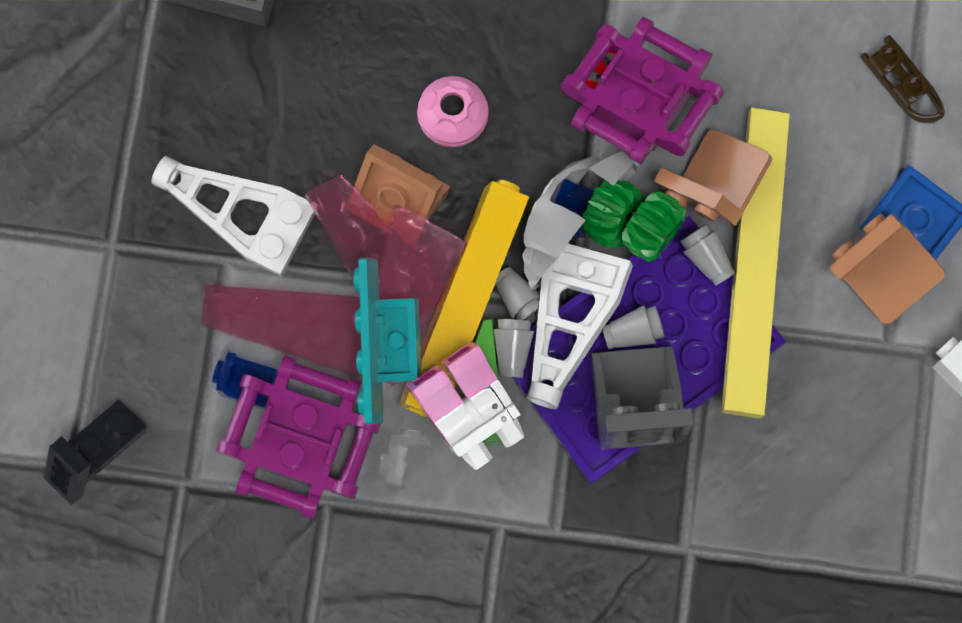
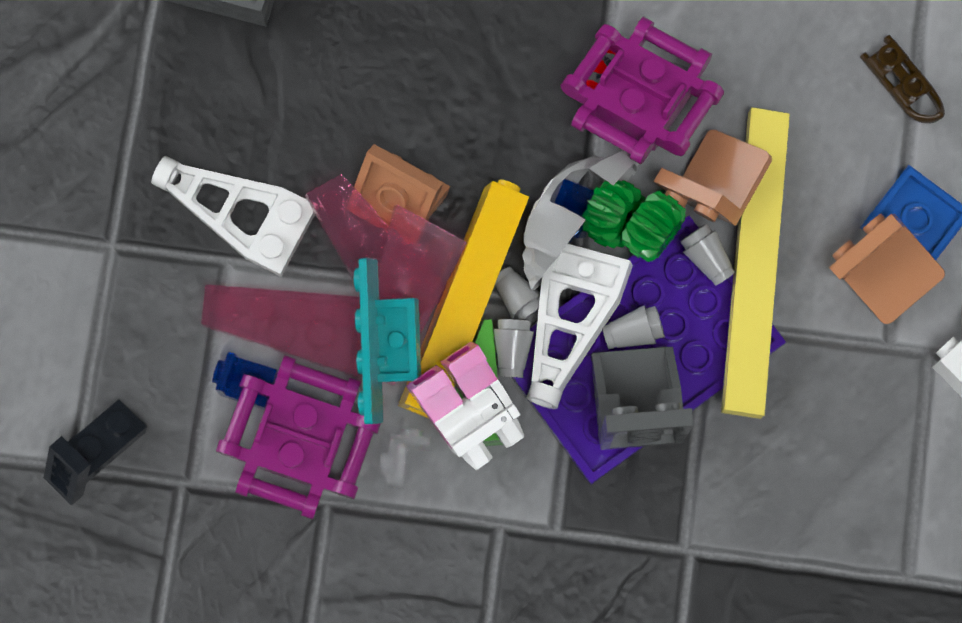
bright pink piece [417,76,489,147] -> none

